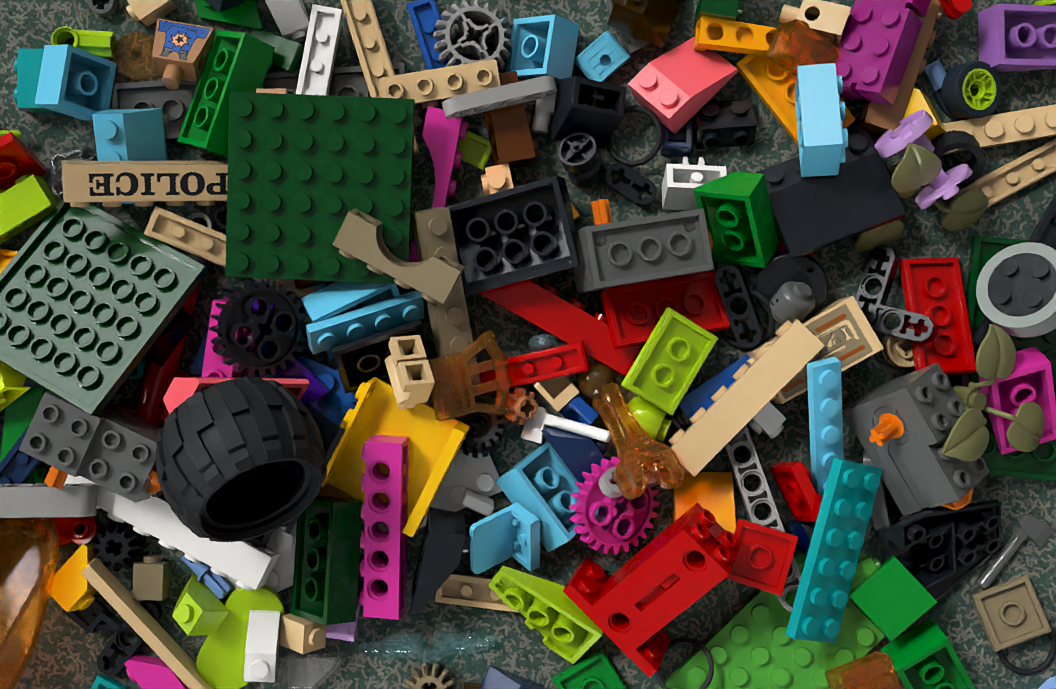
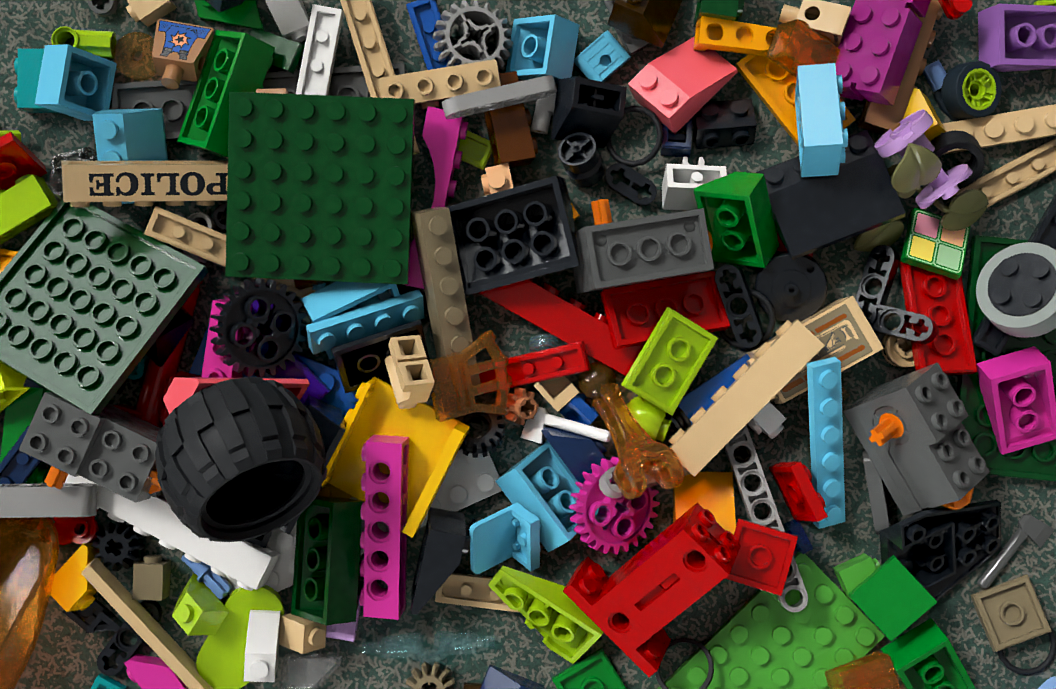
dark tan arch [332,208,465,304] -> none
light grey tile [462,488,494,517] -> none
dark grey head [770,281,815,324] -> none
teal plate [785,457,883,643] -> none
olive plant [941,324,1045,461] -> none
none -> tile [900,208,971,280]

